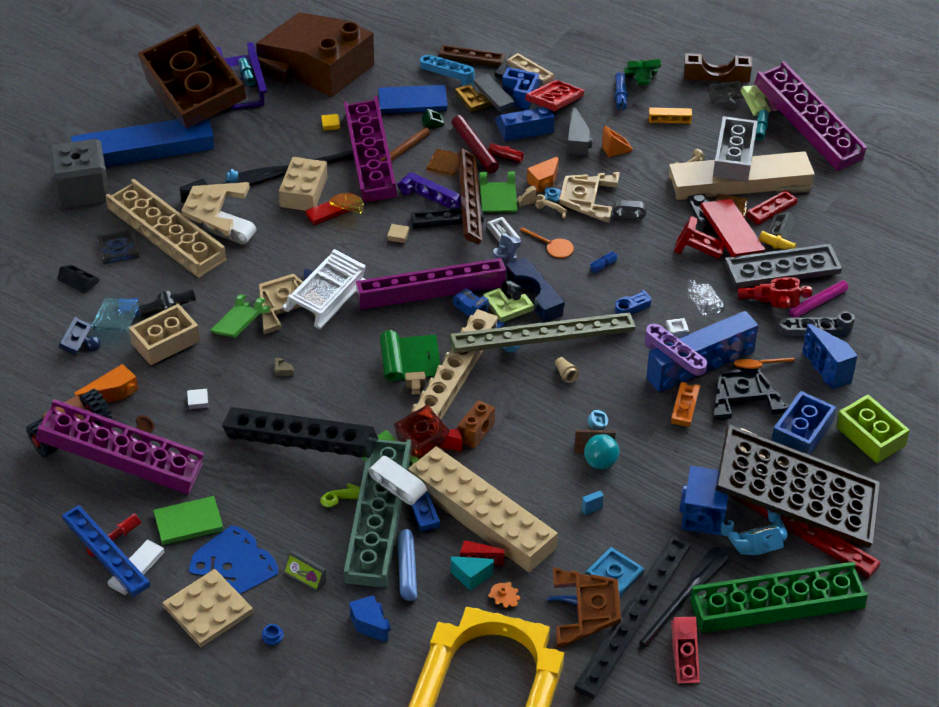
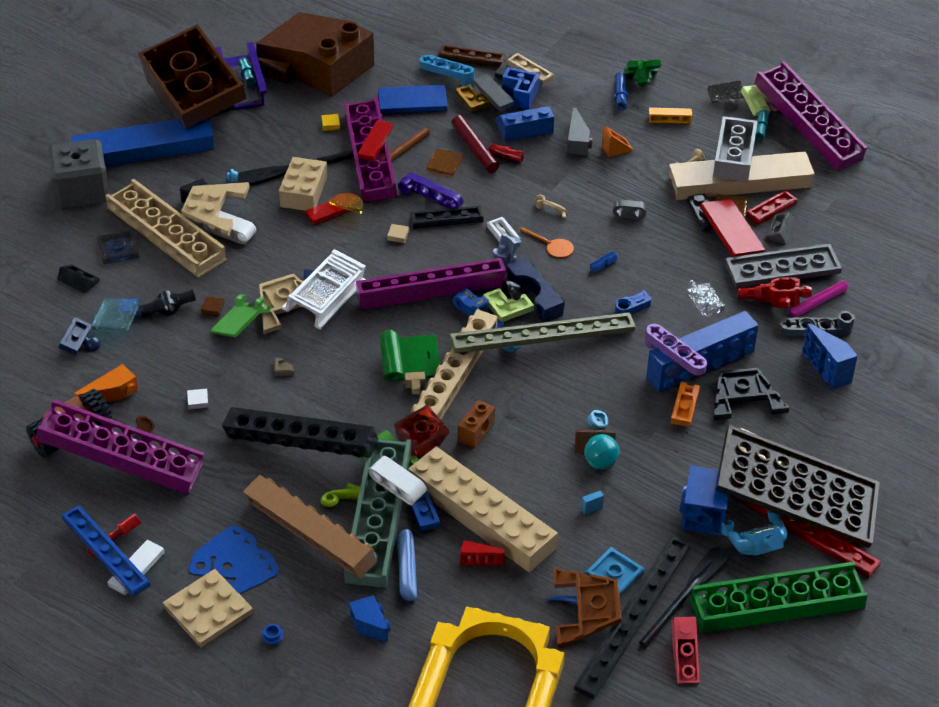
tan brick [129,304,200,366] -> none
bright green tile [154,496,224,545] -> none
slope [284,550,326,591] -> none
dark green slope [422,109,445,128] -> none
red slope [439,428,462,451] -> none
teal slope [451,556,493,591] -> none
reddish brown plate [458,148,483,245] -> none
bright green flag [479,172,517,213] -> none
orange piece [488,582,520,608] -> none
tan tile [517,186,536,207] -> none
red tile [525,80,585,111] -> none
orange slope [527,157,559,193] -> none
dark azure plate [544,188,562,203] -> none
tan cone [555,357,579,383] -> none
tan wing [559,172,620,223] -> none
white tile [666,318,689,337] -> none
red bracket [674,216,724,259] -> none
reddish brown arch [683,53,752,83] -> none
orange piece [734,358,795,369] -> none
yellow pin [759,231,797,250] -> none
blue brick [771,391,836,455] -> none
dark tan piece [777,185,810,194] -> none
lime brick [836,394,910,463] -> none
none -> reddish brown tile [201,296,225,316]
none -> medium nougat brick [243,475,377,579]
none -> red tile [358,120,393,161]

